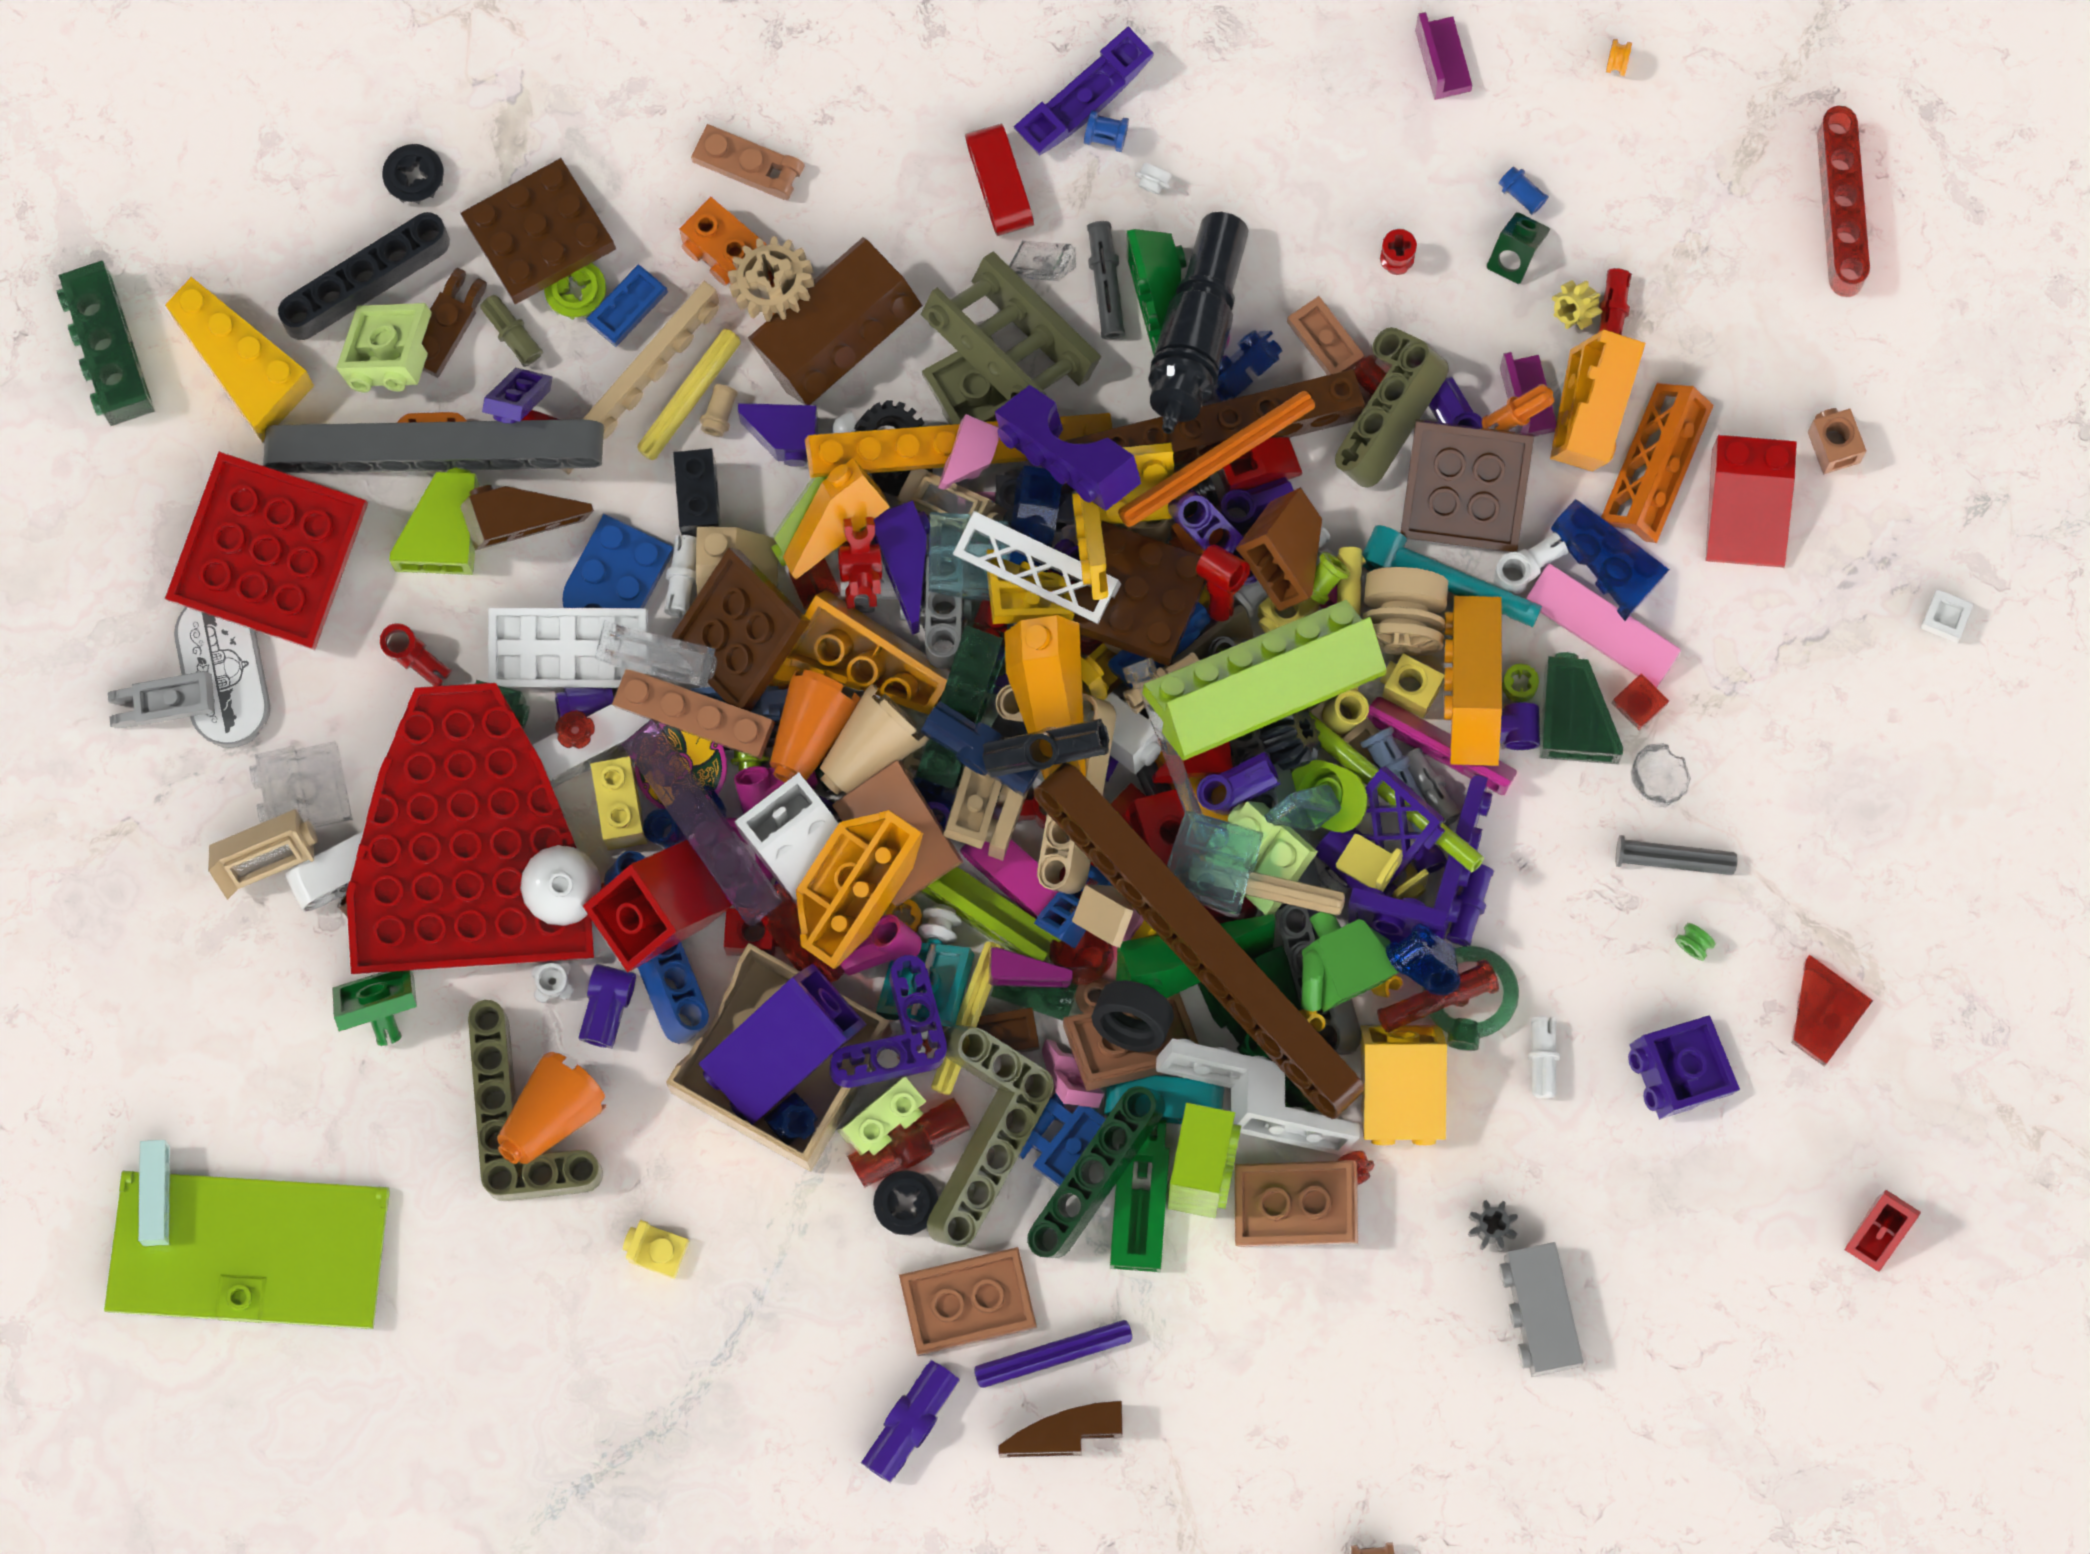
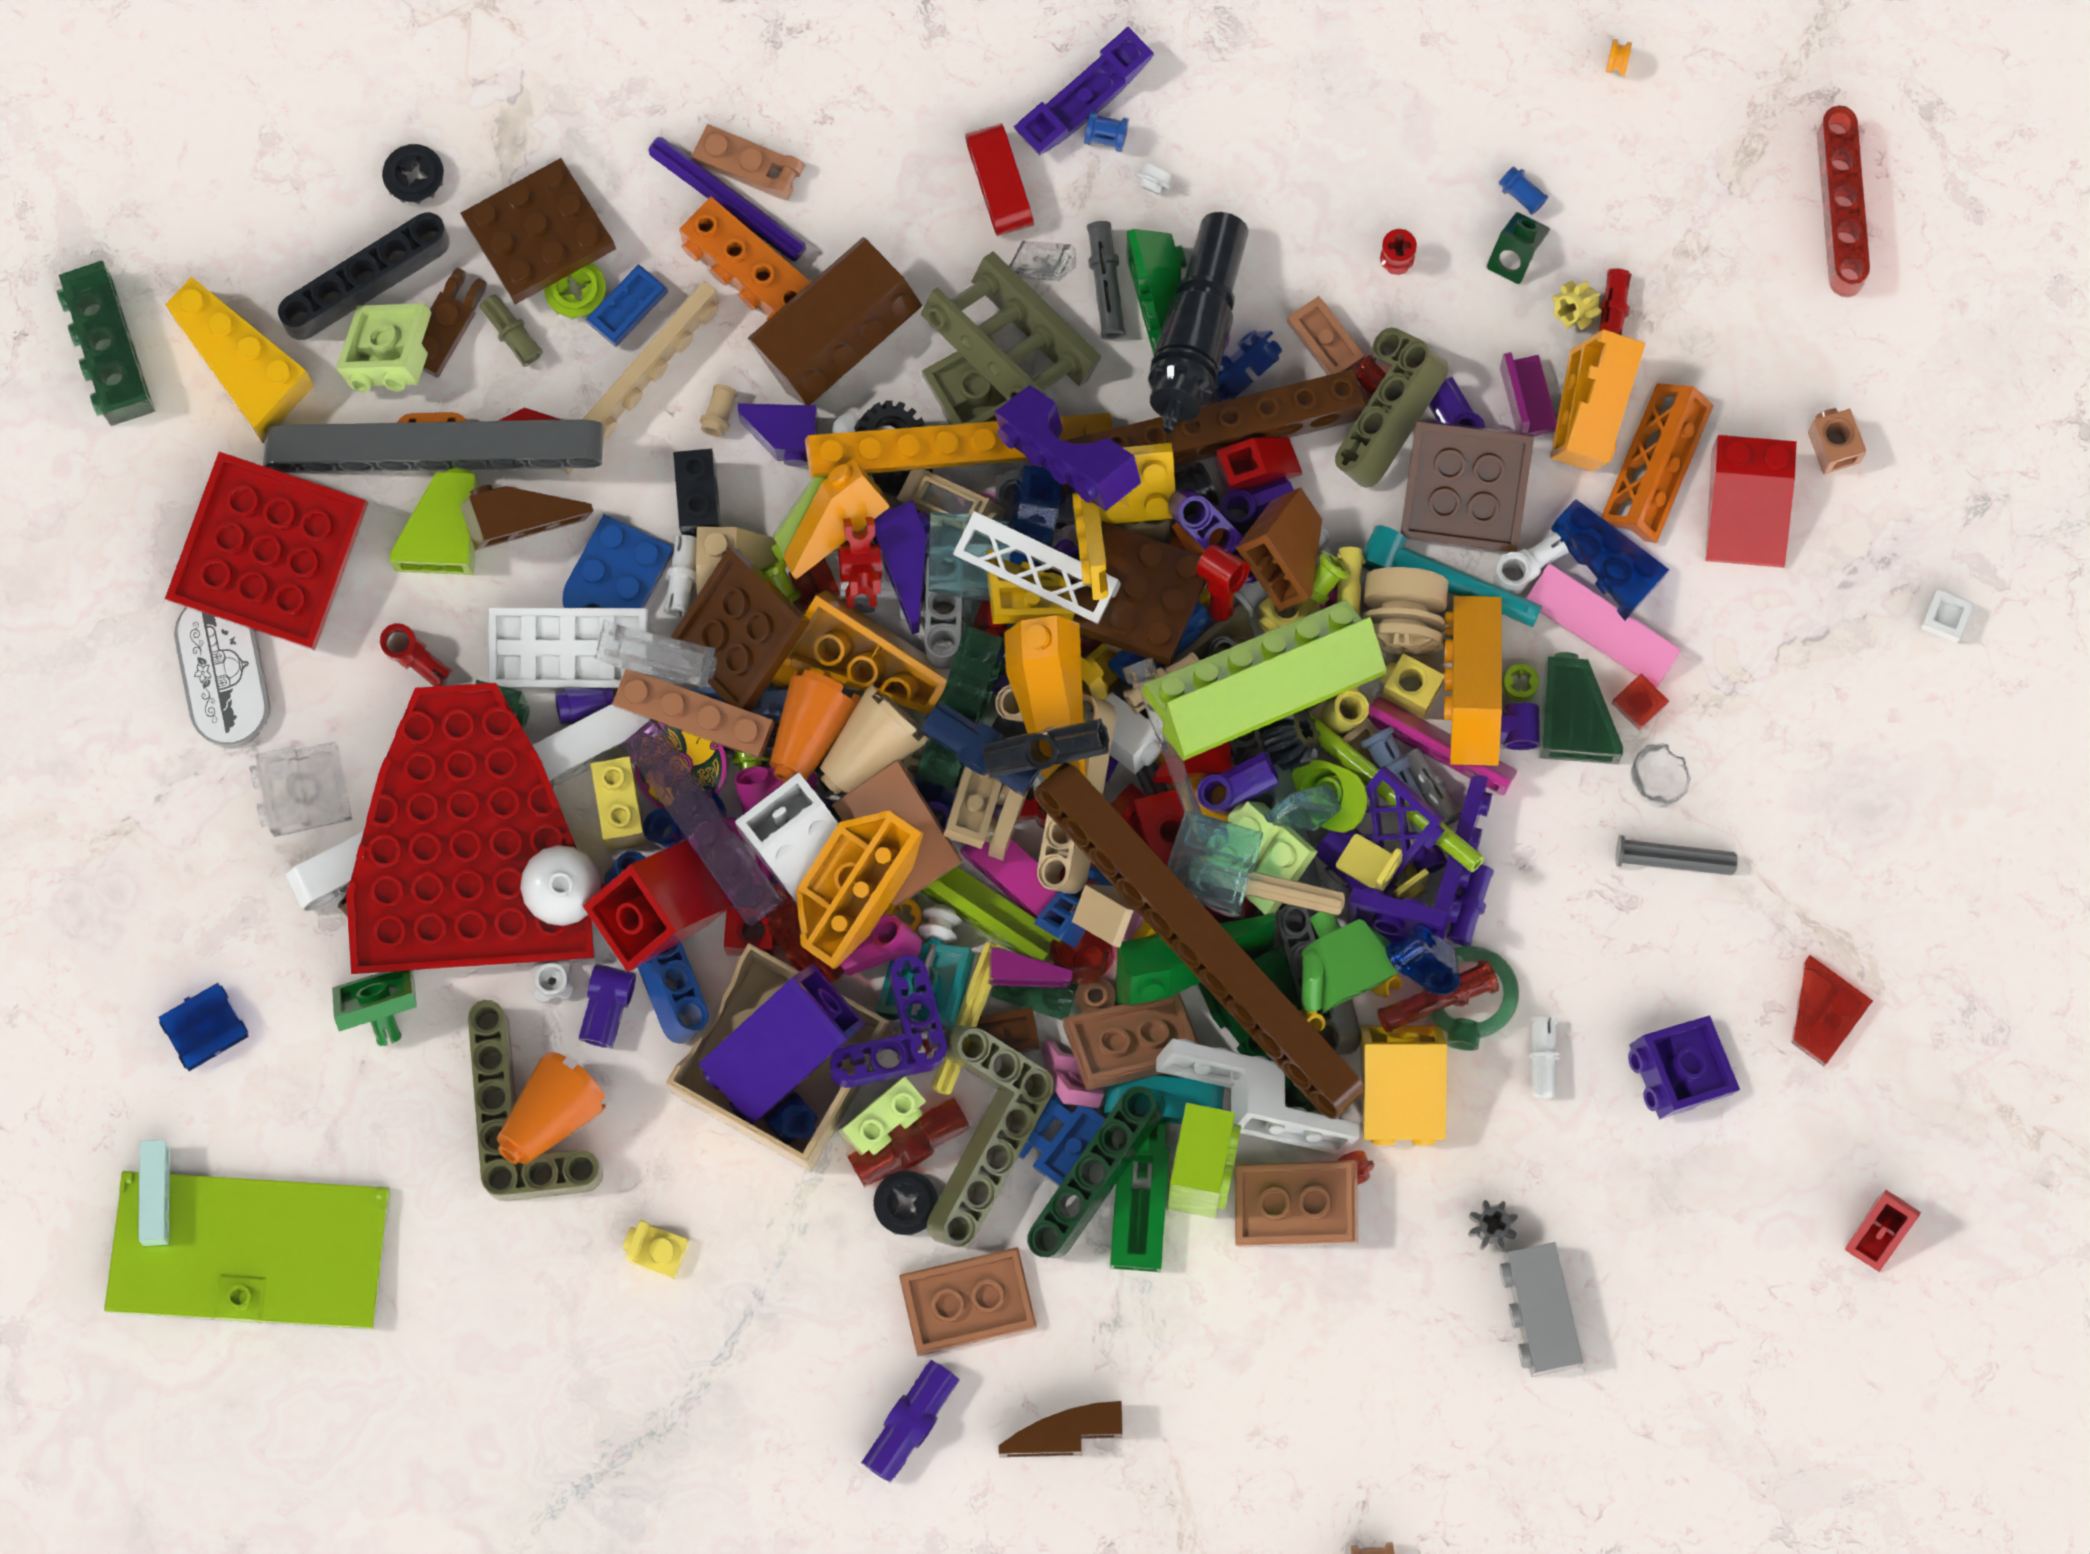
light grey hinge [108,671,215,728] -> none
tan window [208,809,318,900] -> none
plate [482,367,553,423] -> none
clear red plate [555,710,595,749] -> none
light yellow axle [637,329,741,460] -> none
tan gear [728,236,814,322] -> none
bright pink slope [938,414,999,490] -> none
dark purple axle [974,1320,1133,1388] -> none
black tyre [1091,980,1174,1052] -> none
orange axle [1118,391,1315,527] -> none
magenta panel [1415,12,1473,100] -> none
orange axle [1482,384,1555,431] -> none
bright green bush [1675,923,1716,961] -> none
none -> clear blue piece [158,983,249,1072]
none -> dark purple axle [648,137,806,261]
none -> lime bush [760,560,802,603]

